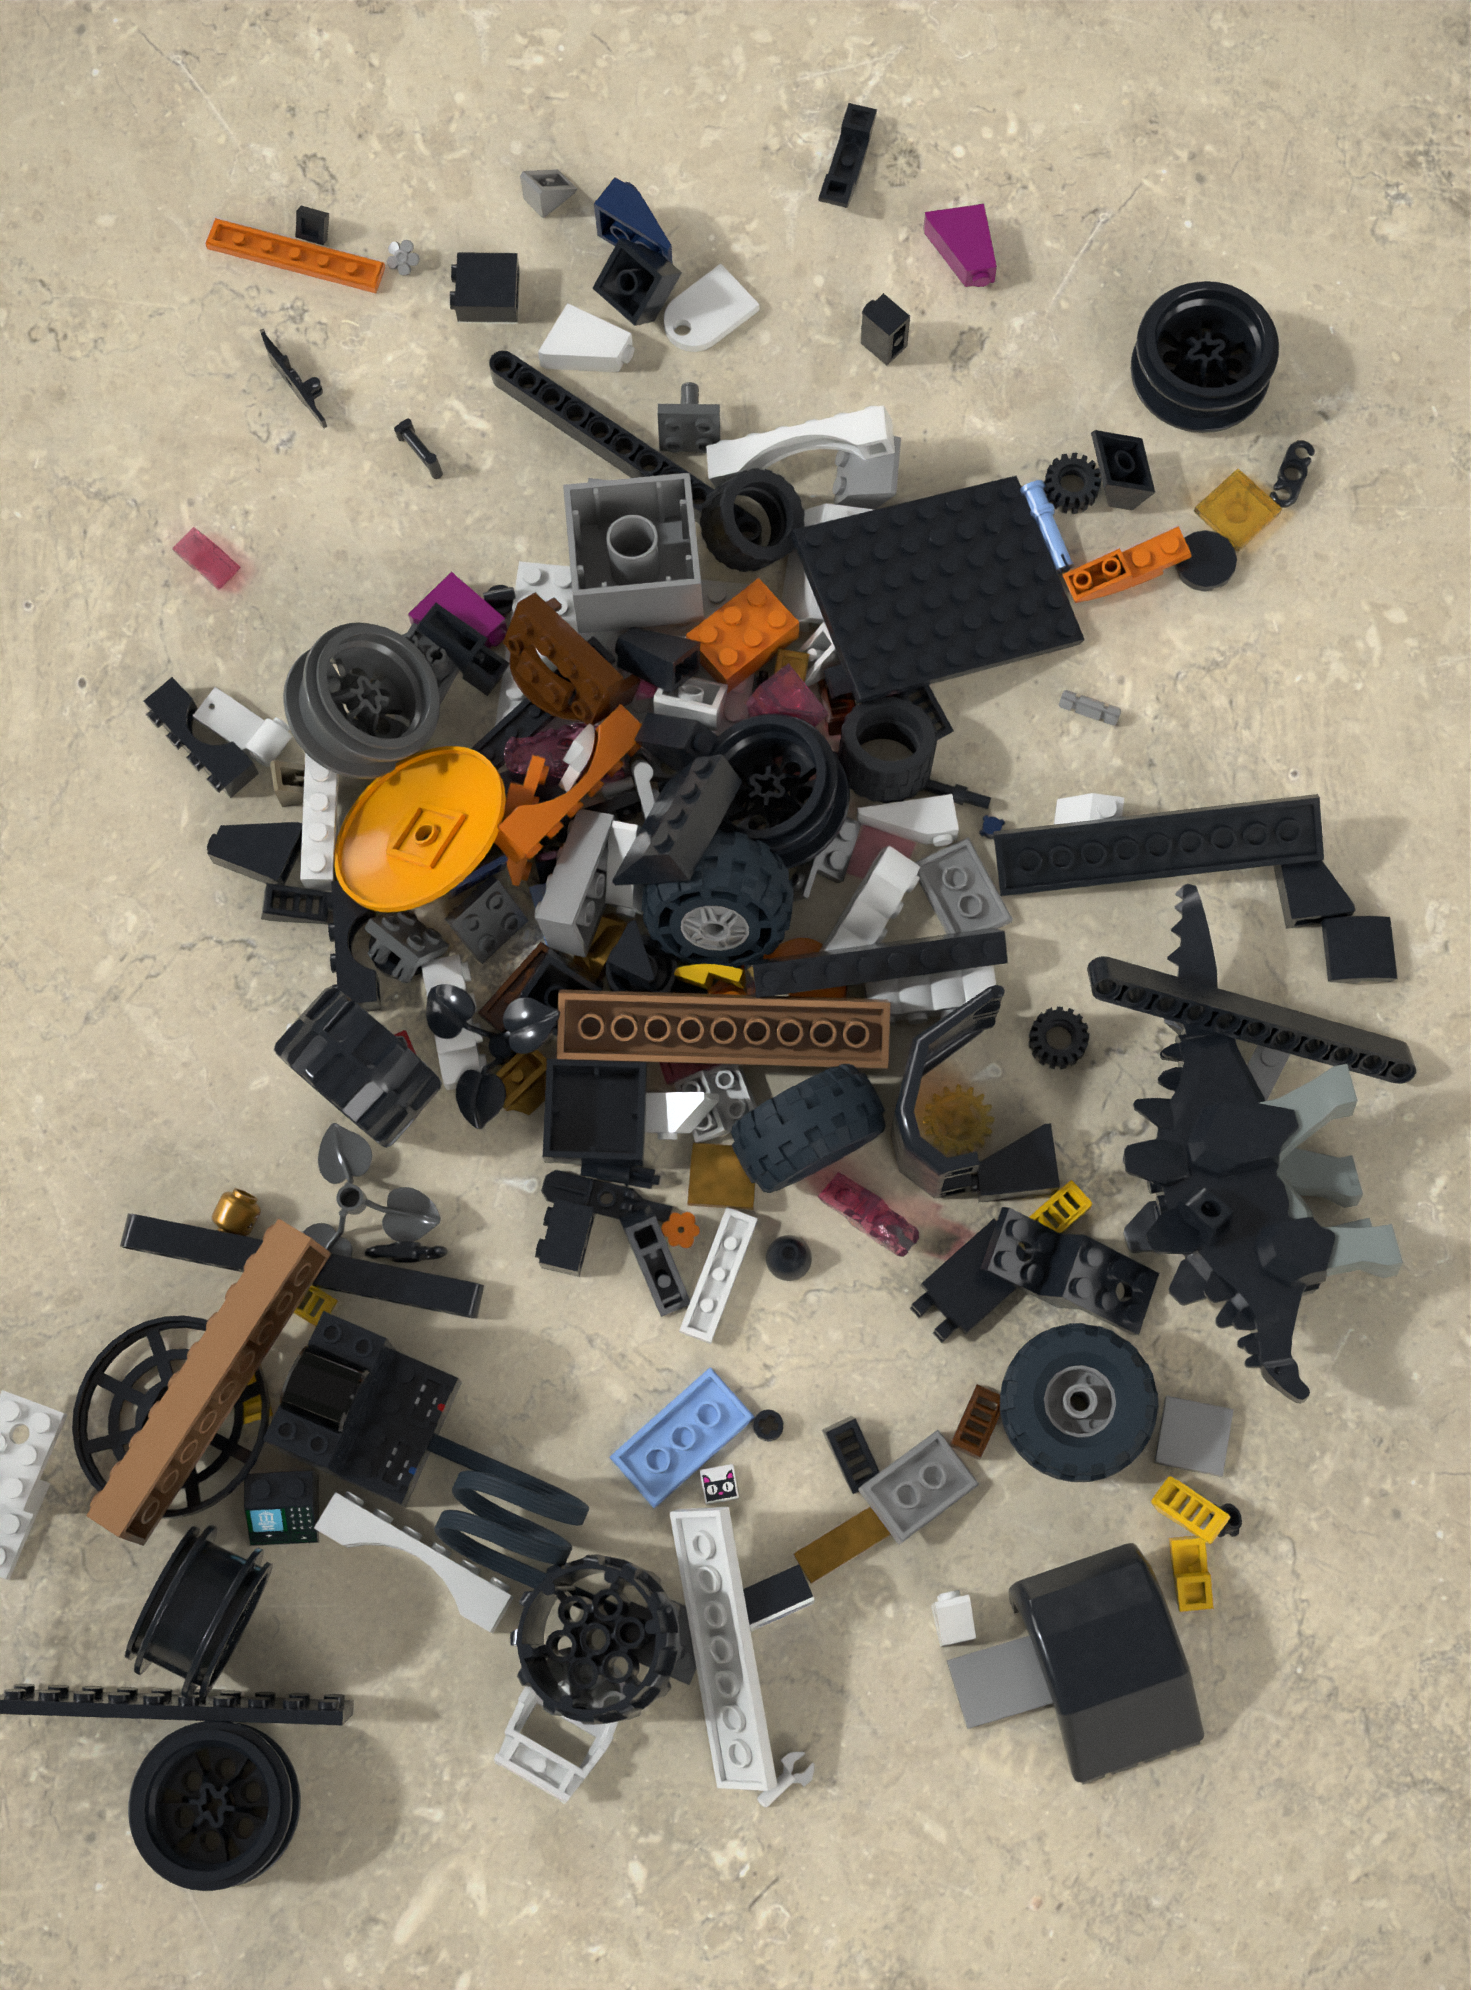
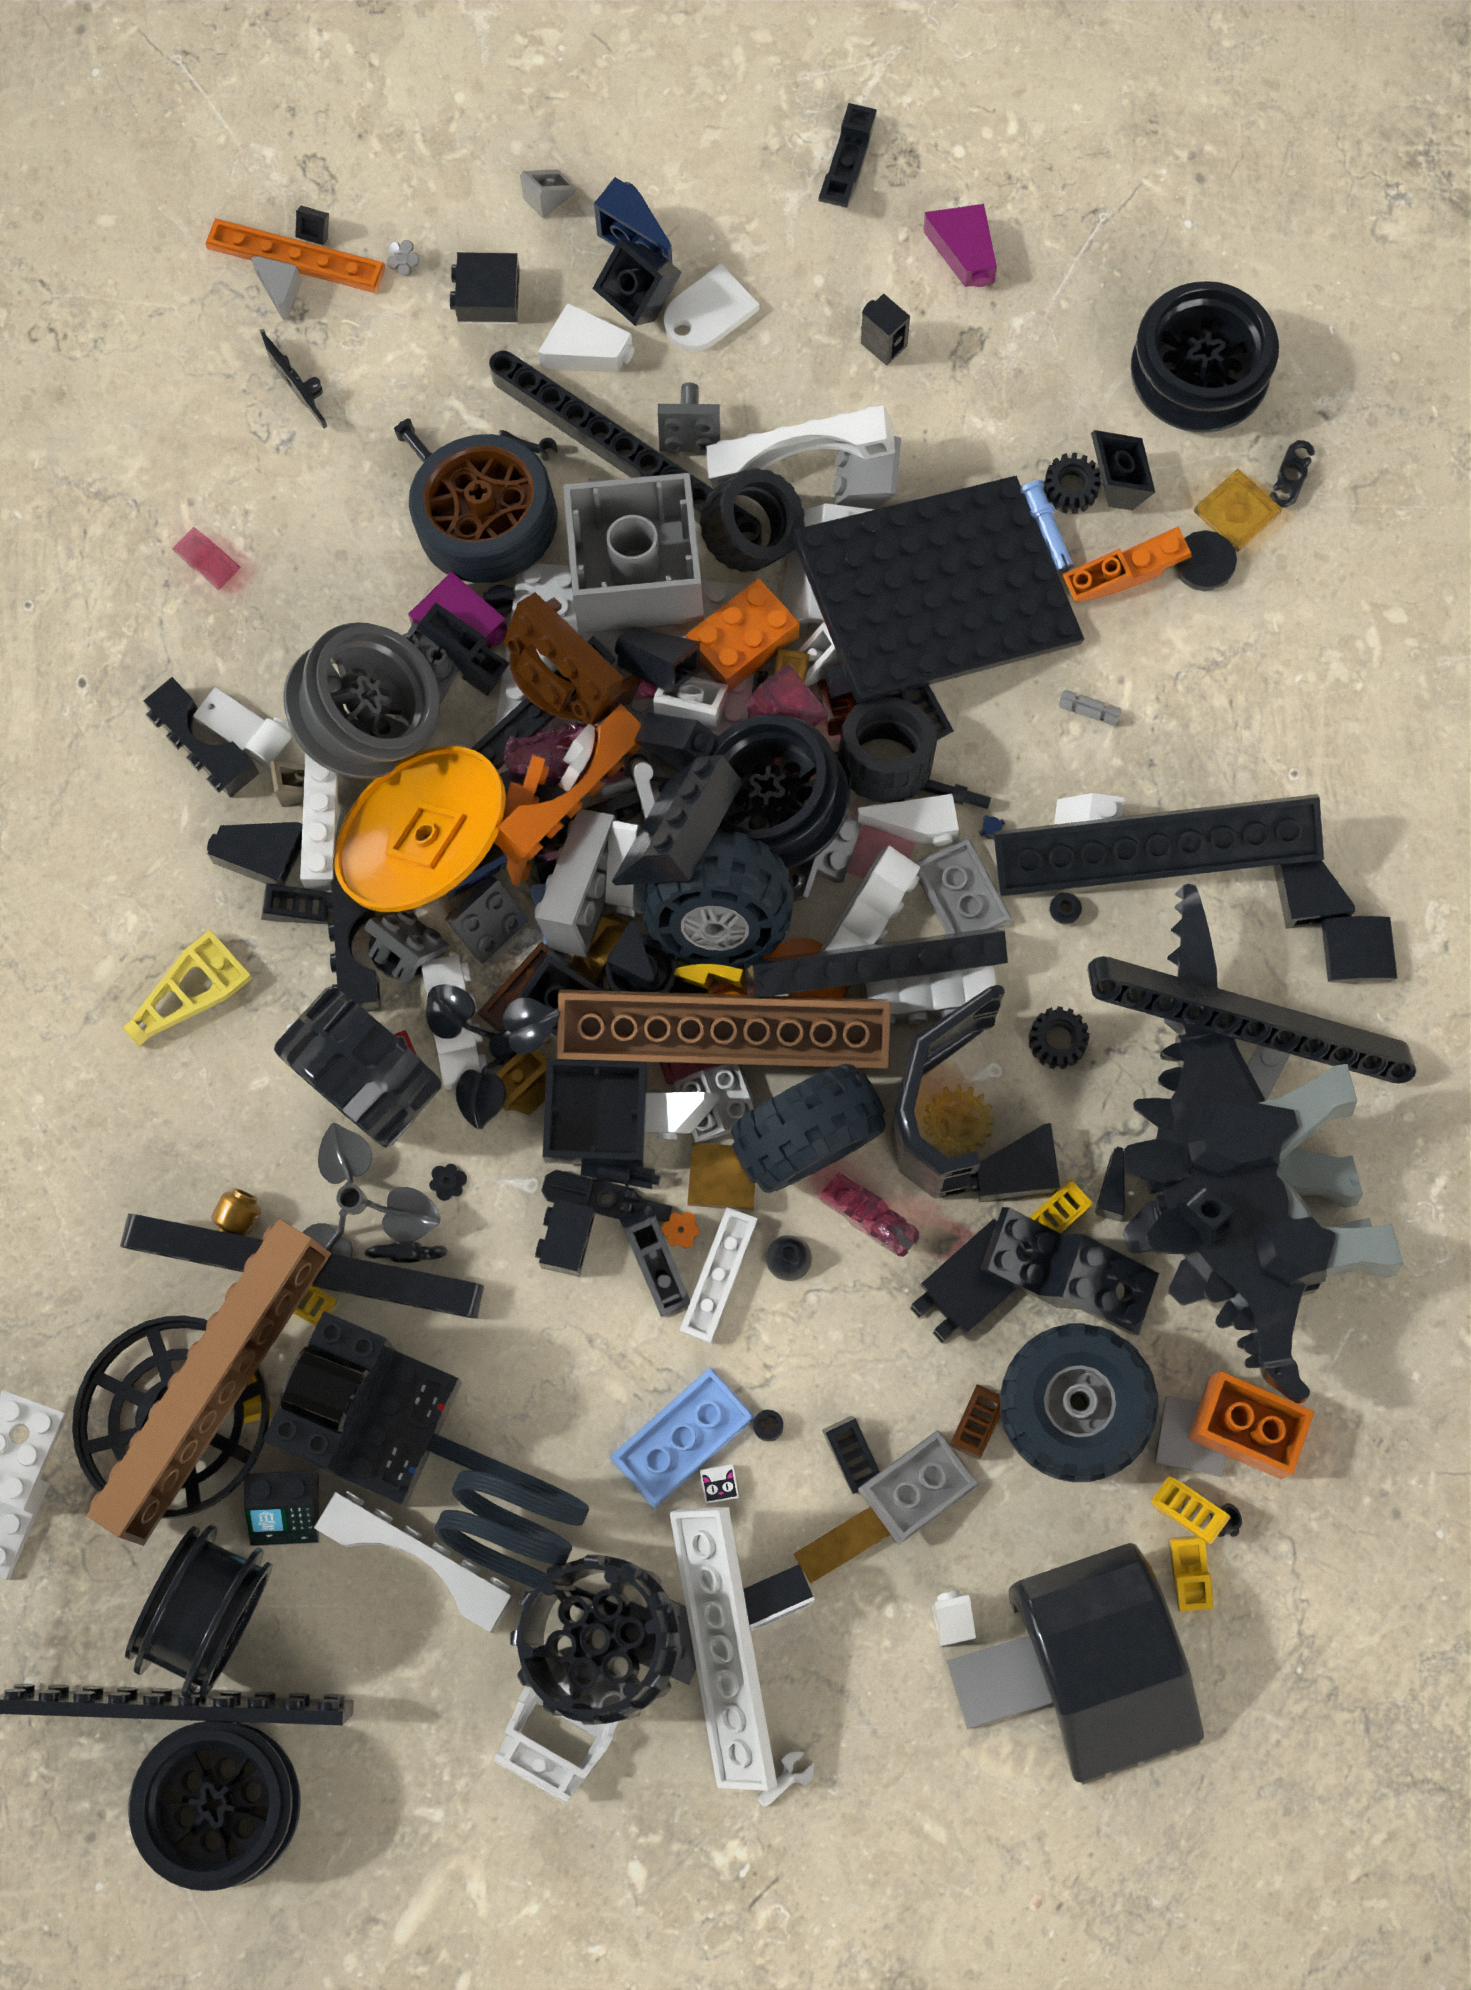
none -> light yellow plate [122,930,252,1047]
none -> light grey slope [251,256,302,320]
none -> wheel [409,434,558,583]
none -> black plant [429,1164,467,1201]
none -> black piece [499,430,558,461]
none -> black plate [1049,893,1082,925]
none -> black slope [1095,1146,1125,1221]
none -> orange brick [1187,1371,1315,1479]

